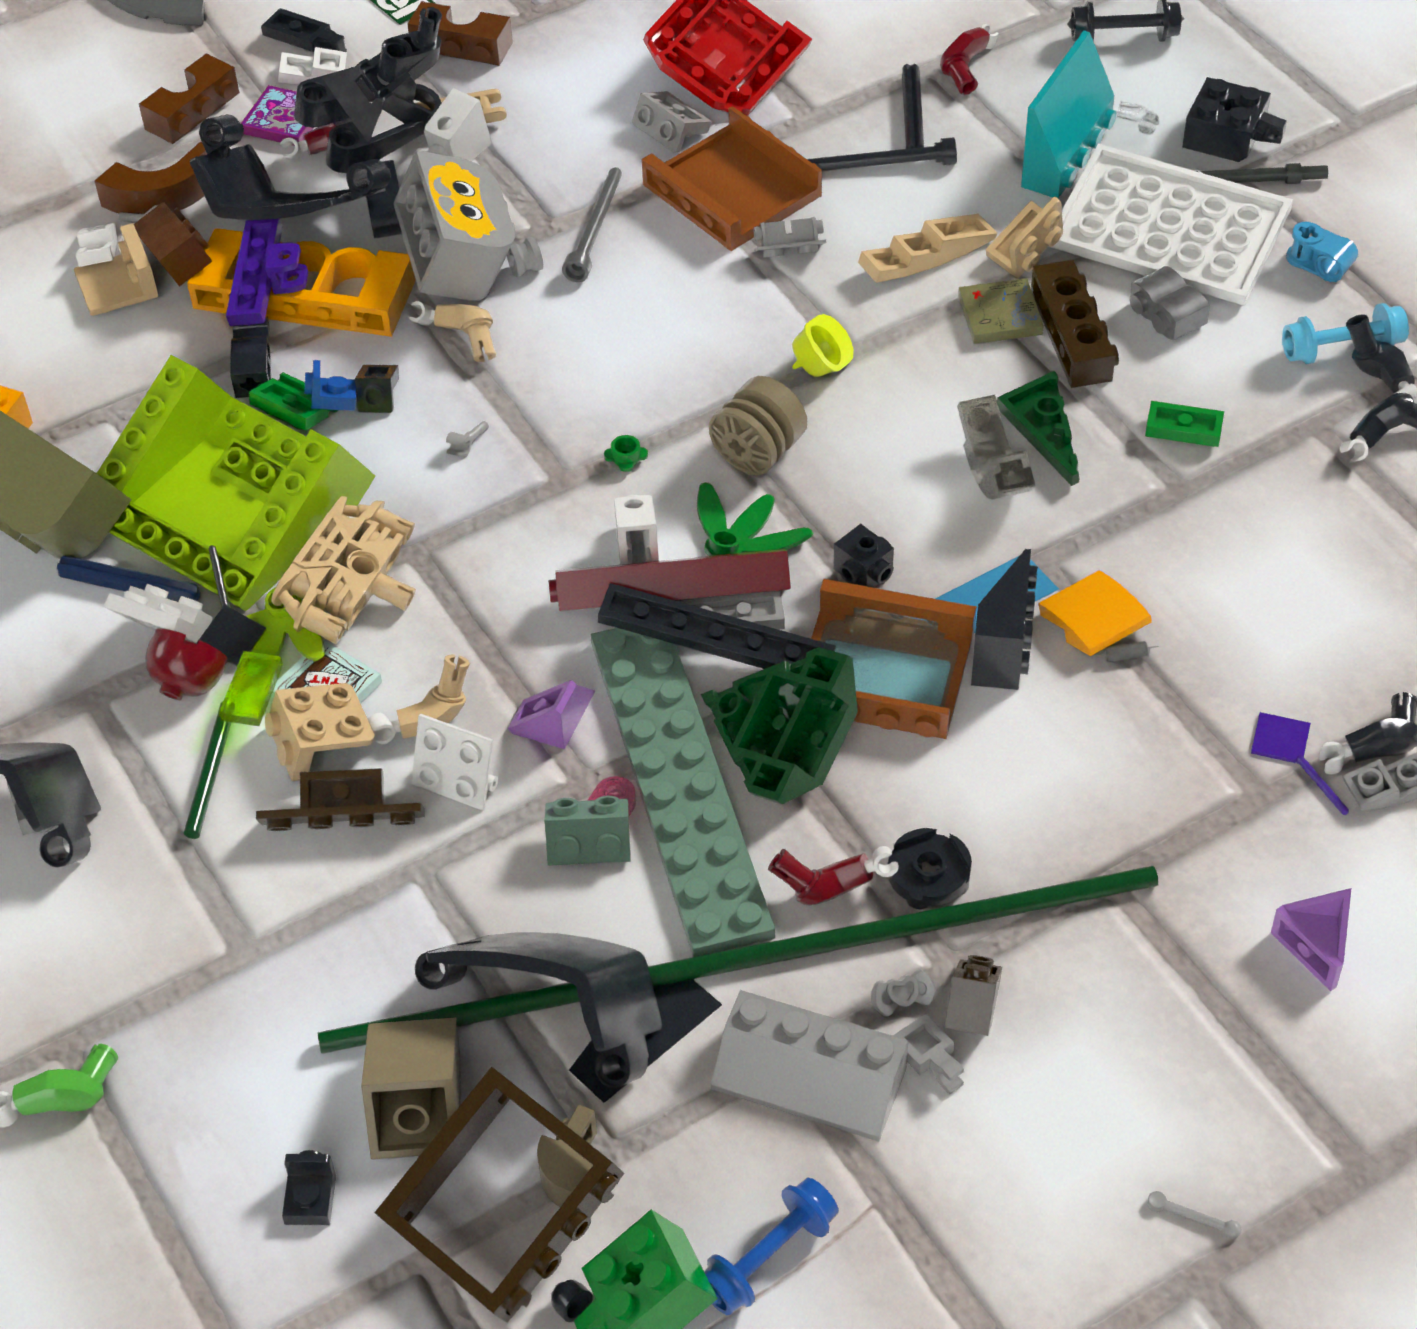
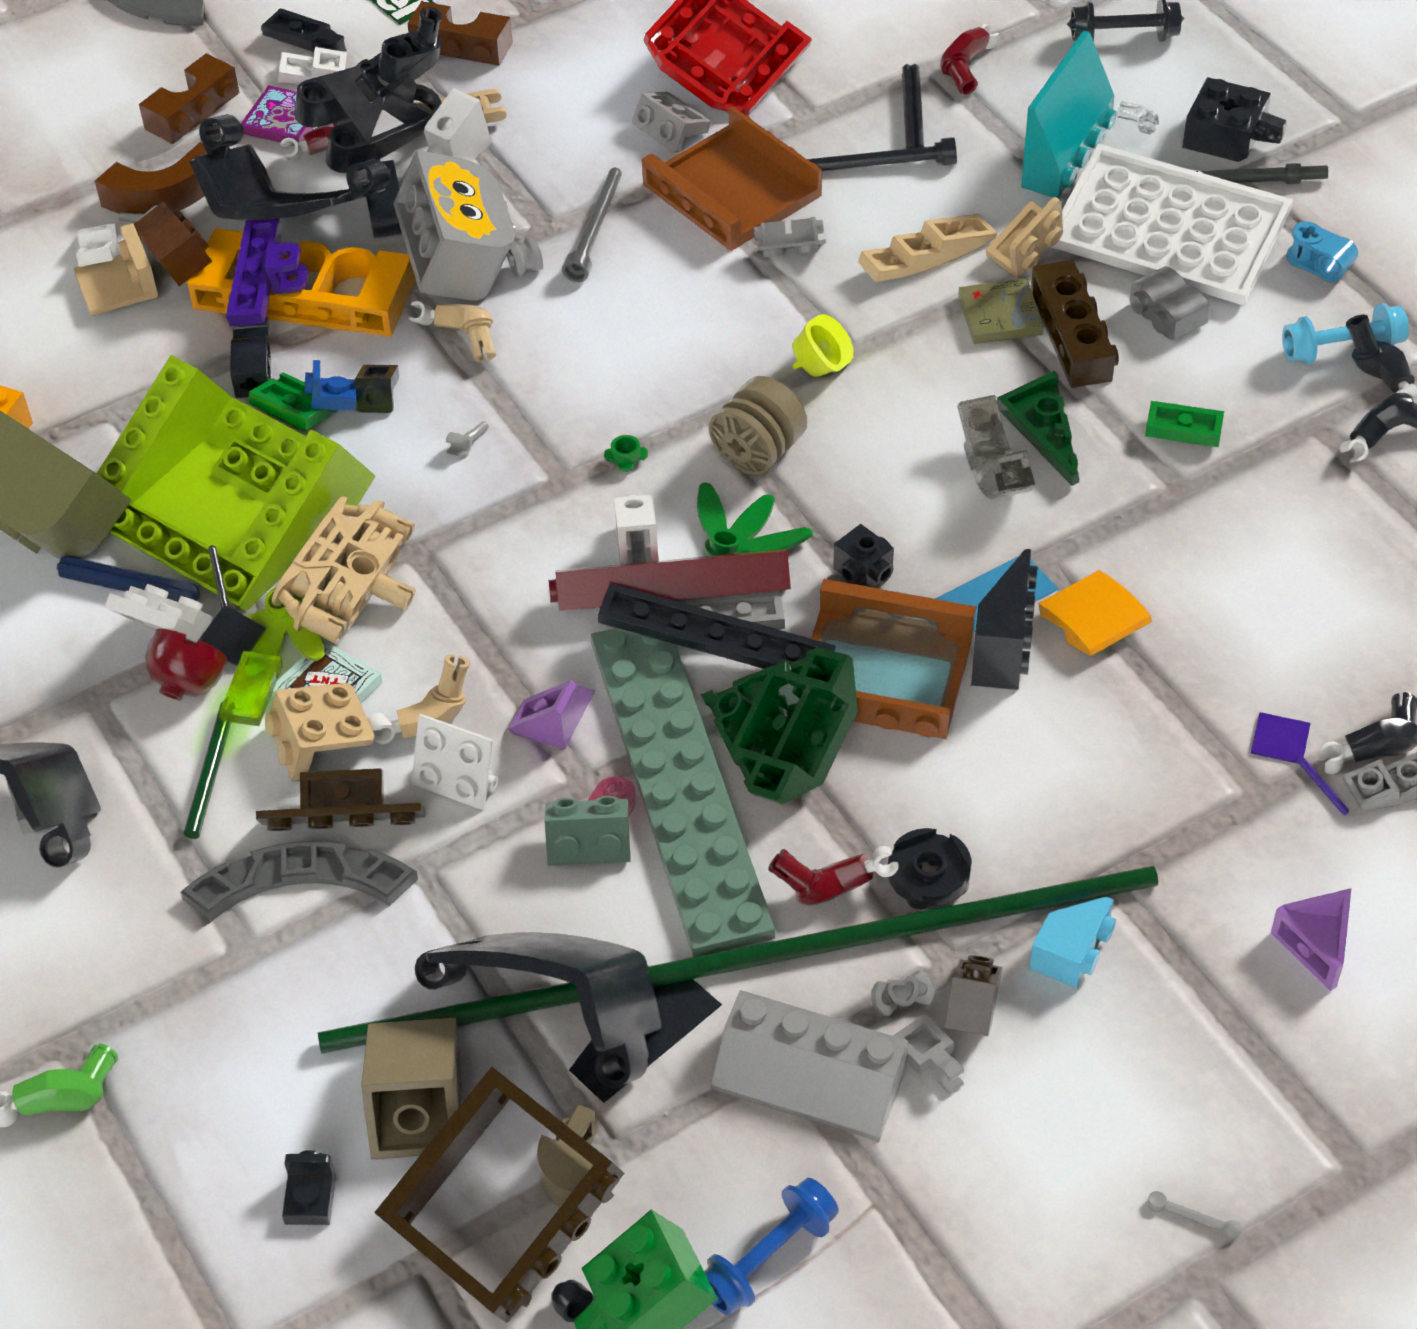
light grey piece [1095,641,1159,662] -> none
none -> dark grey tile [180,841,418,922]
none -> medium azure slope [1029,897,1117,988]

